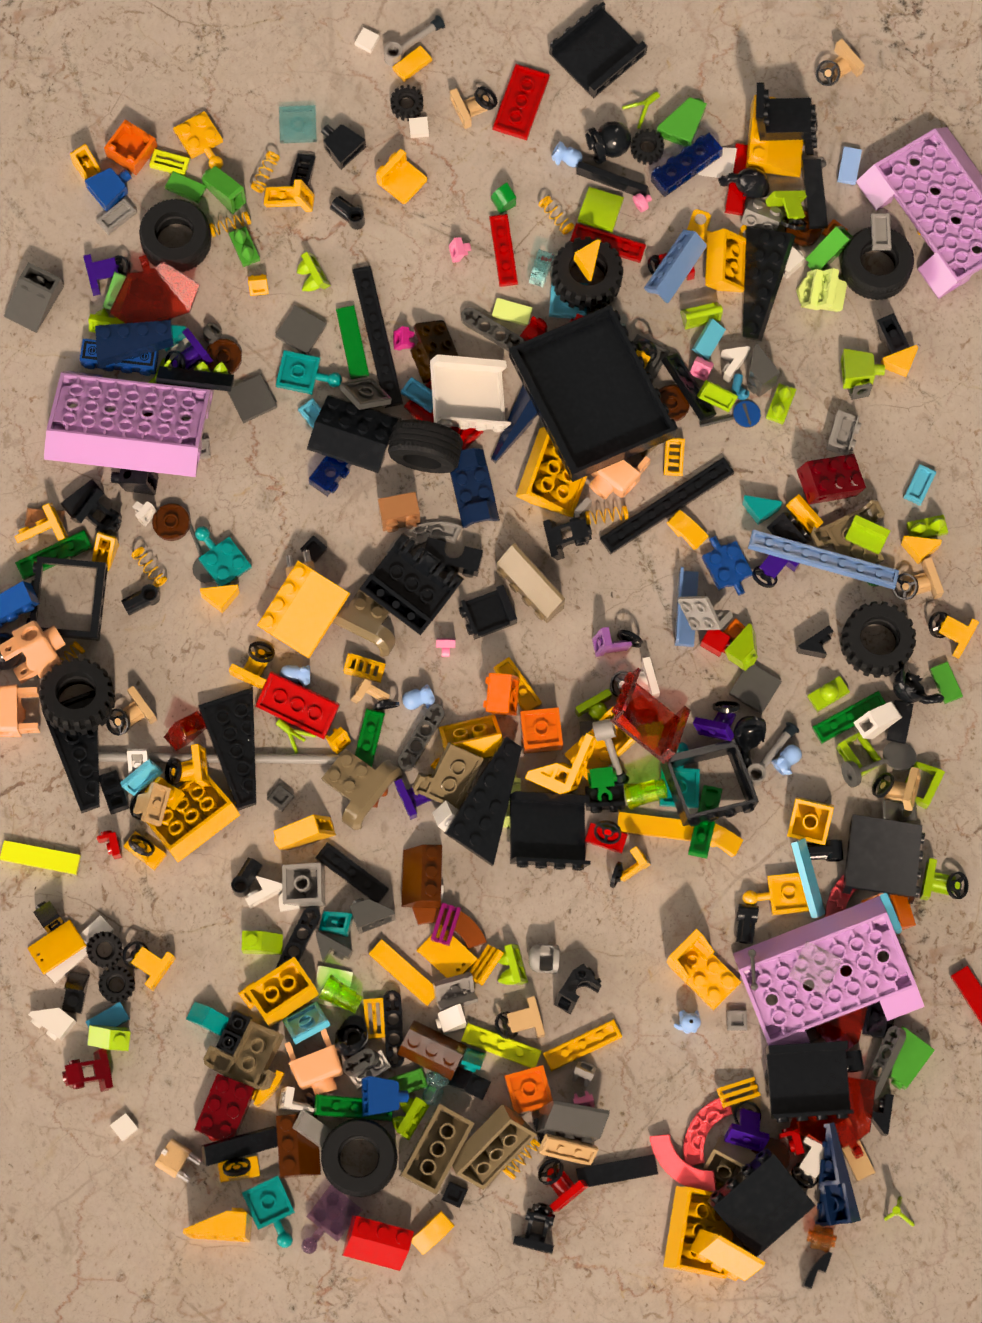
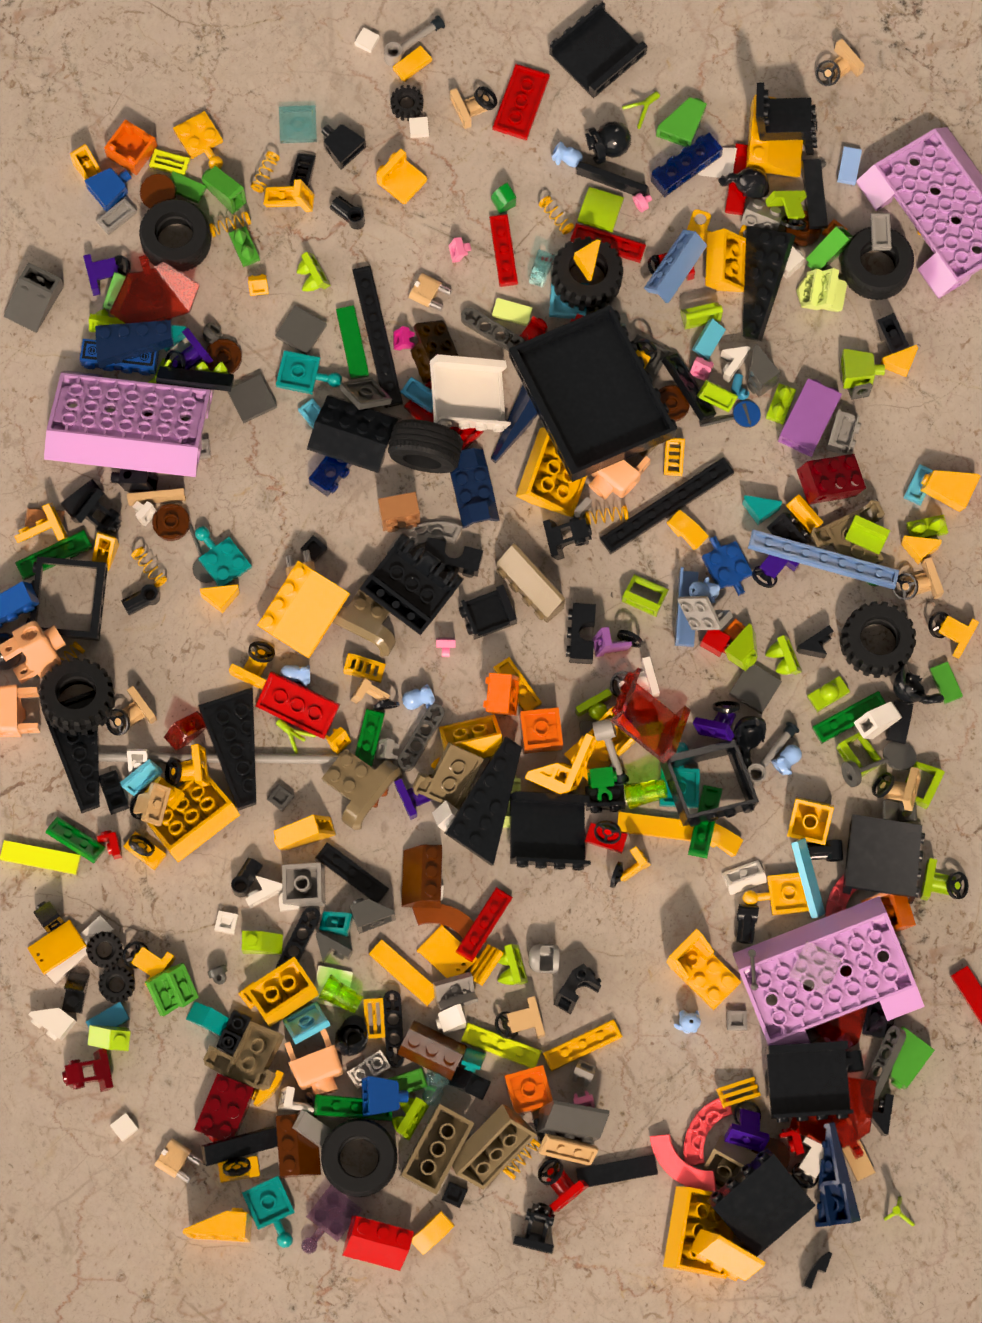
dark grey beam [343,1048,379,1077] -> none
magenta tile [431,902,461,946] -> none
black tyre [631,129,665,165] -> none
clear orange piece [806,1224,837,1252] -> none
medium azure tile [880,893,902,935] -> none
none -> green tile [46,816,106,864]
none -> tan tile [127,488,186,506]
none -> reddish brown tile [140,174,177,209]
none -> bright green slope [145,963,199,1017]
none -> dark grey tile [207,964,227,985]
none -> white tile [214,911,238,935]
none -> light grey tile [376,738,400,761]
none -> tan piece [409,273,452,311]
none -> red tile [455,887,513,963]
none -> black arch [566,603,596,664]
none -> lime tile [622,574,669,617]
none -> light blue animal [689,577,720,603]
none -> white slope [722,860,766,895]
none -> lime tile [765,635,802,675]
none -> medium lavender panel [778,378,842,457]
none -> yellow slope [920,470,981,512]

